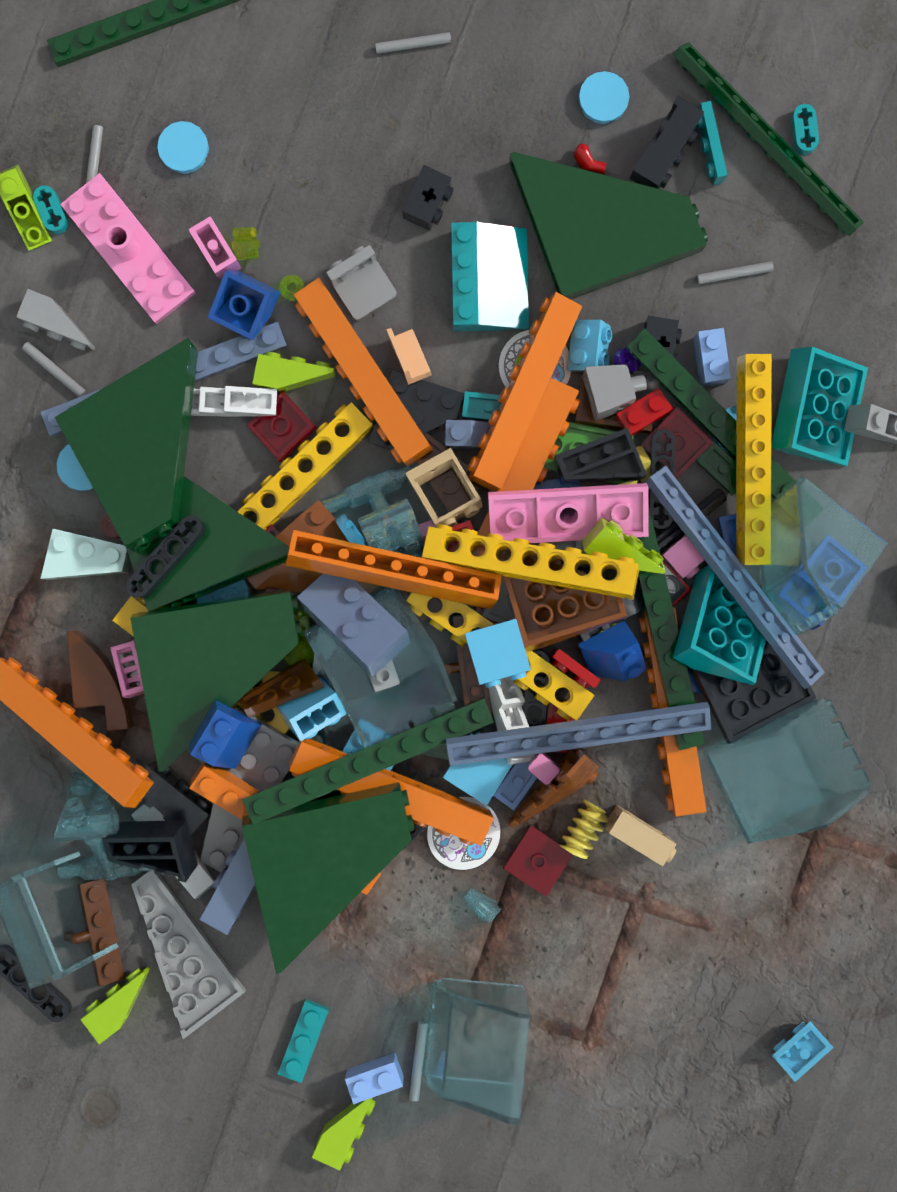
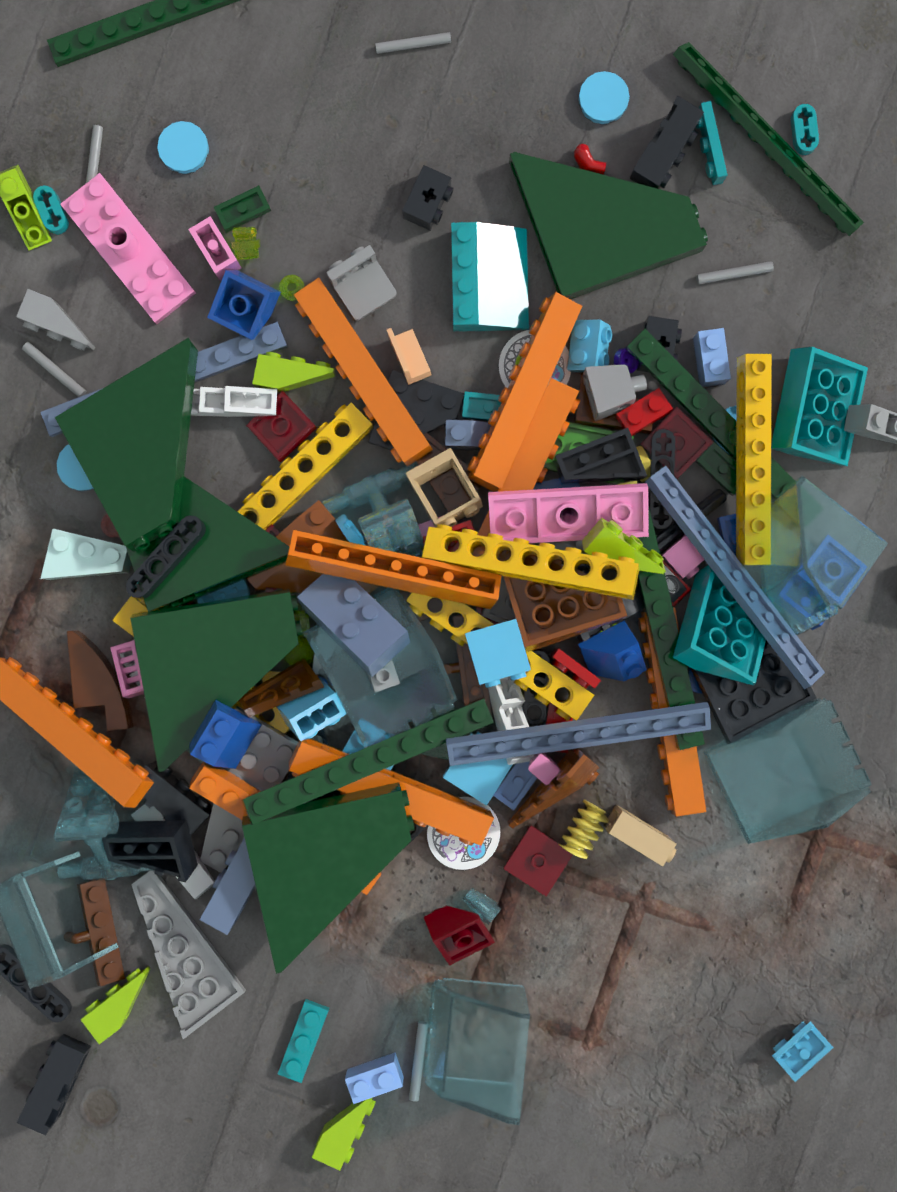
none -> black wedge [17,1034,91,1136]
none -> dark green plate [214,185,271,232]
none -> dark red slope [424,905,495,966]

